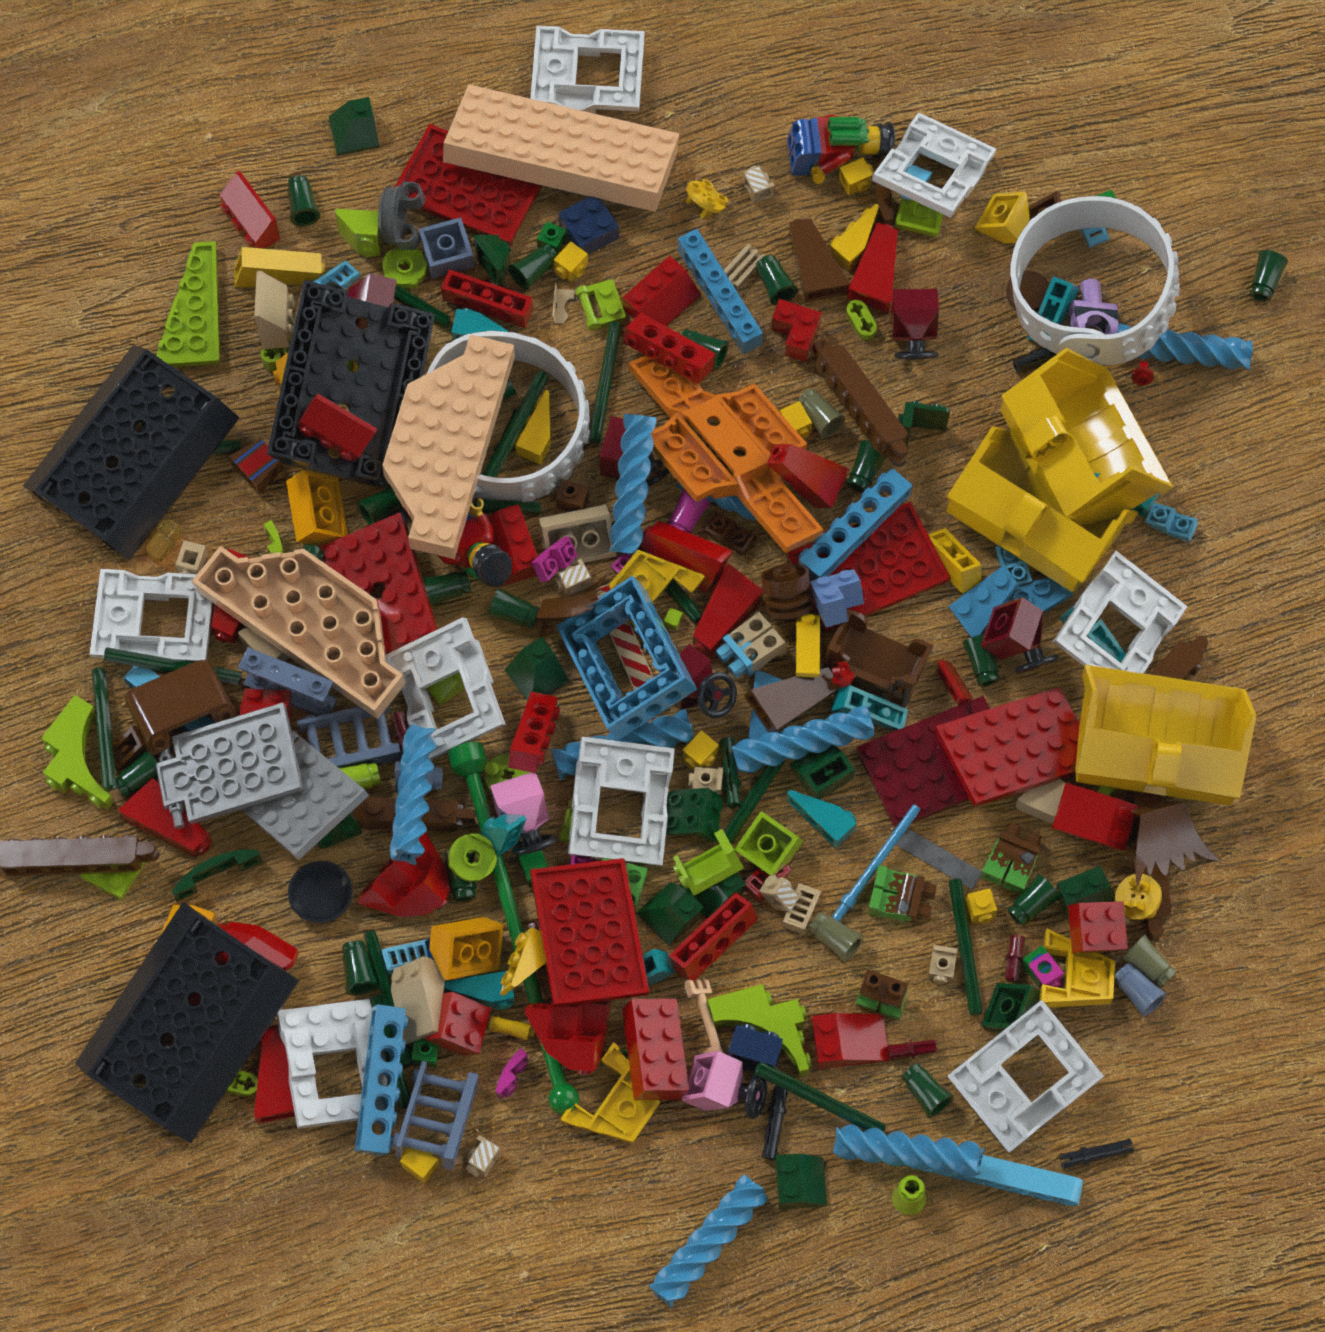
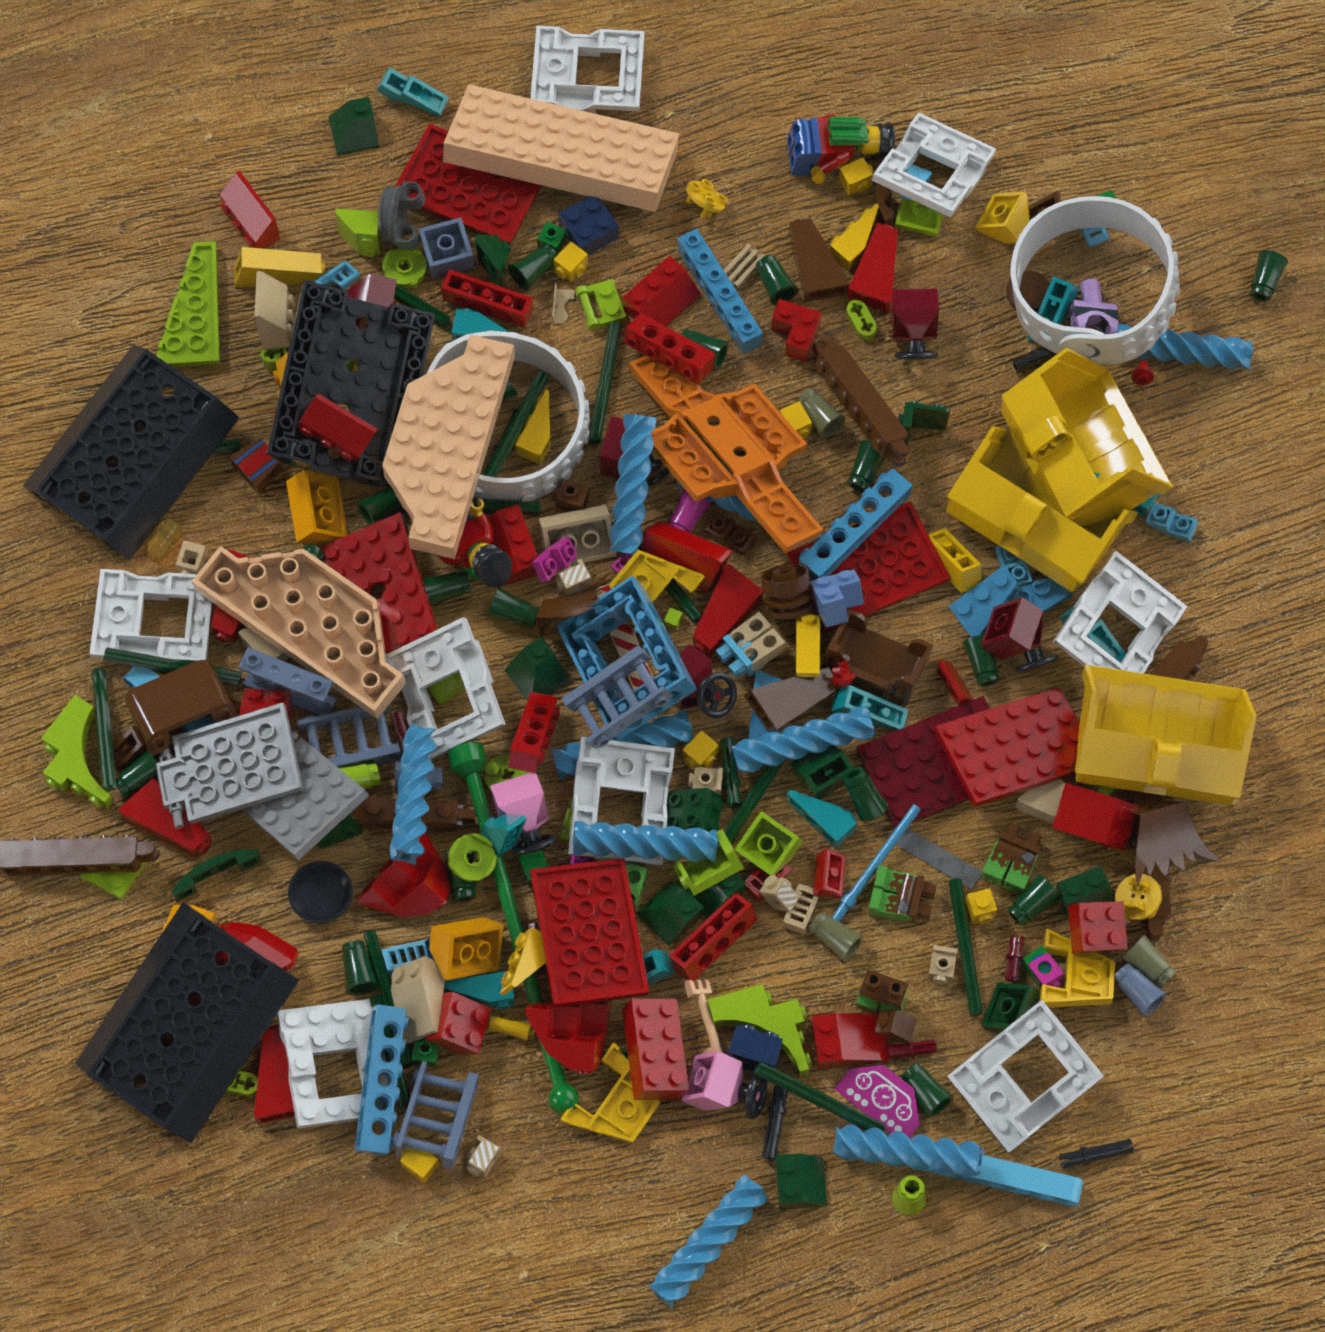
lime slope [263,520,283,554] -> none
dark green plant [287,175,320,227] -> none
dark pink slope [496,1048,528,1100] -> none
tan brick [743,166,774,204] -> none
red slope [766,444,849,508] -> none
none -> teal slope [376,67,449,117]
none -> sand blue fence [561,645,673,749]
none -> dark azure piece [572,821,718,863]
none -> red slope [813,848,846,898]
none -> dark pink sticker [835,1065,919,1138]
none -> dark green plant [843,767,888,821]
none -> reddish brown brick [874,1009,917,1043]

